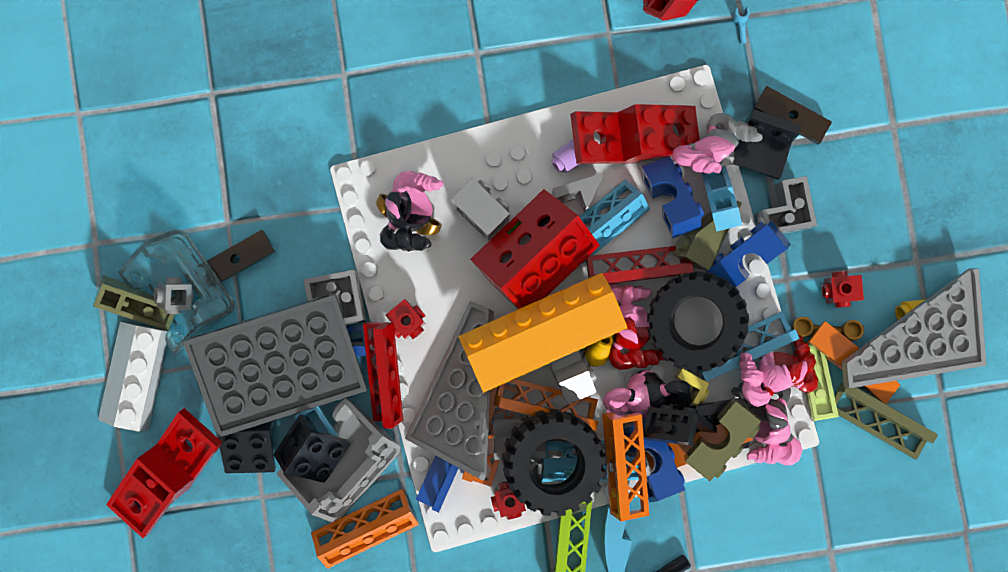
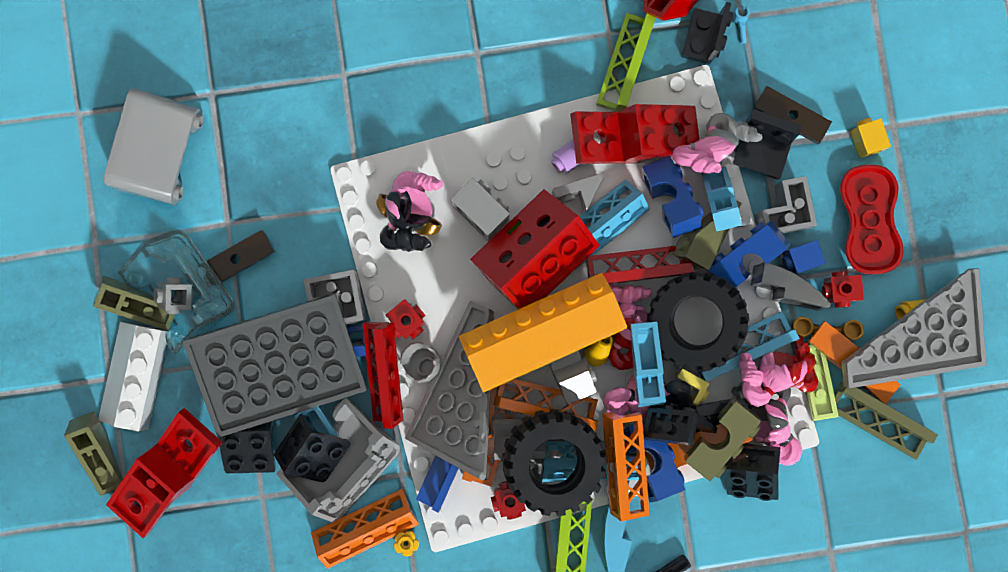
none -> olive slope [64,411,123,496]
none -> light grey windscreen [104,88,204,206]
none -> yellow plate [394,531,419,556]
none -> light grey hair [400,342,441,383]
none -> lime fence [596,13,656,112]
none -> medium azure slope [630,322,666,407]
none -> black bracket [682,2,733,64]
none -> black bracket [725,444,781,501]
none -> dark grey slope [751,262,831,311]
none -> blue brick [782,240,826,274]
none -> red plate [840,164,904,274]
none -> yellow brick [850,117,891,159]

